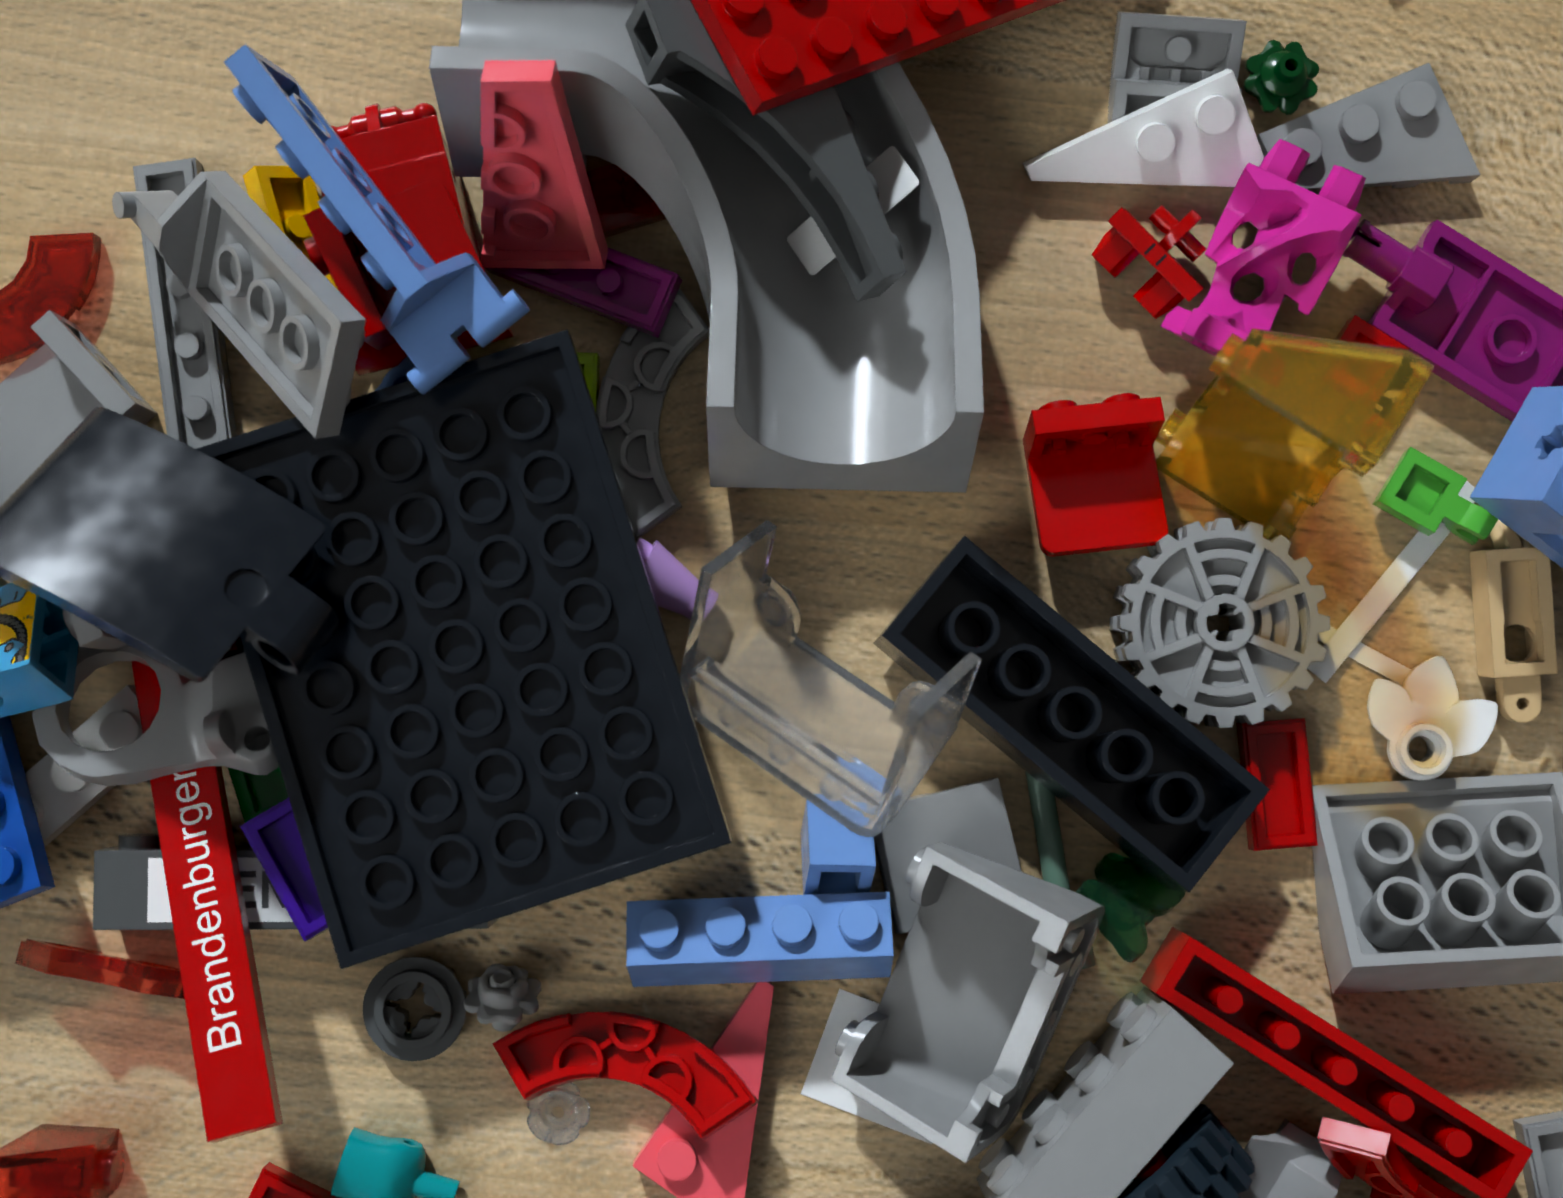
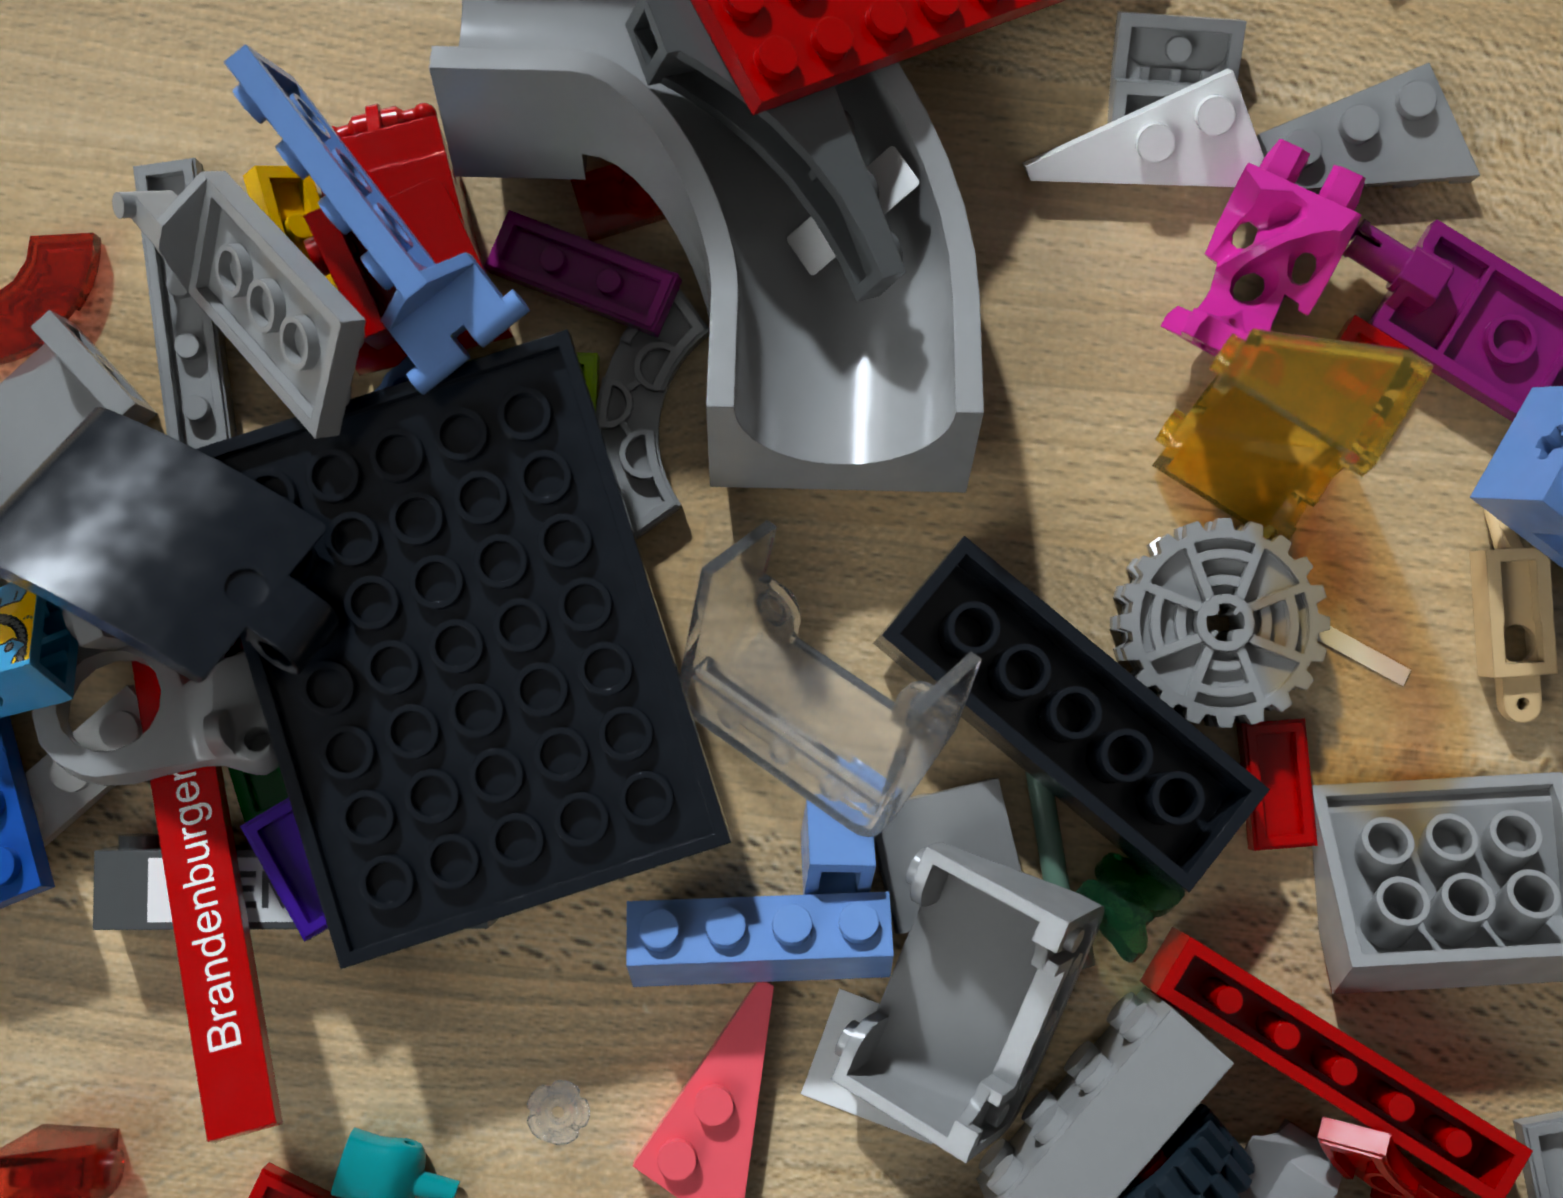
clear red tile [15,939,184,999] -> none
dark grey gear [363,956,467,1061] -> none
light grey plant [464,964,541,1032] -> none
coral wing [480,60,608,269] -> none
red tile [492,1011,759,1140] -> none
lavender cone [637,537,712,621] -> none
red bracket [1023,393,1168,557] -> none
red hips [1092,205,1206,319] -> none
dark green plant [1243,40,1319,115] -> none
white sticker [1308,481,1475,683] -> none
white plate [1367,656,1498,781] -> none
bright green plate [1373,447,1498,545] -> none

